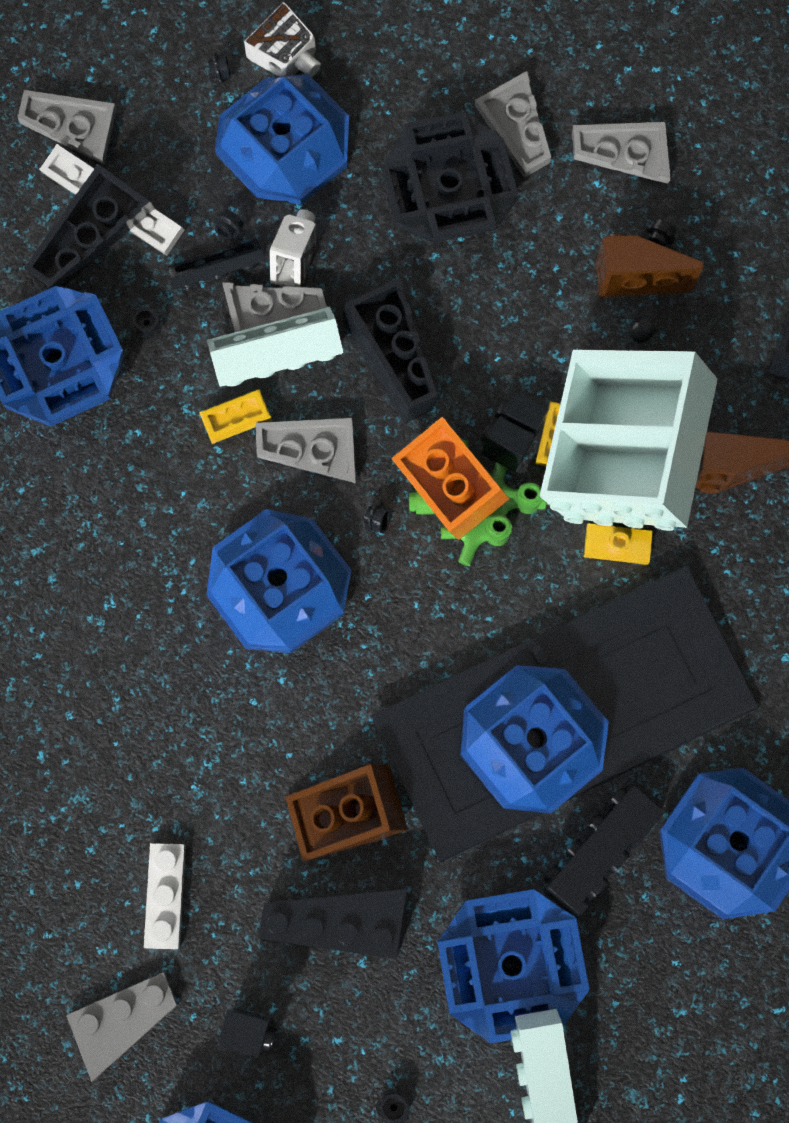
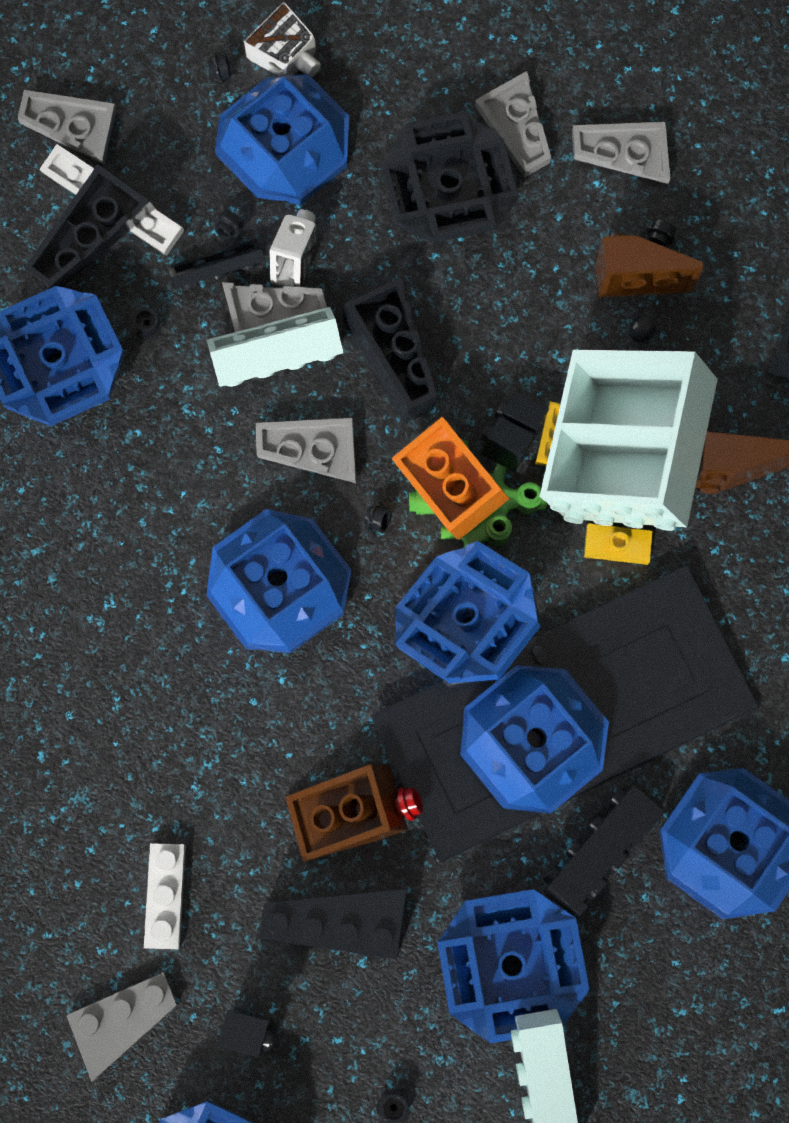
yellow plate [199,389,272,444] -> none
none -> blue piece [395,541,541,683]
none -> red plate [395,787,423,821]

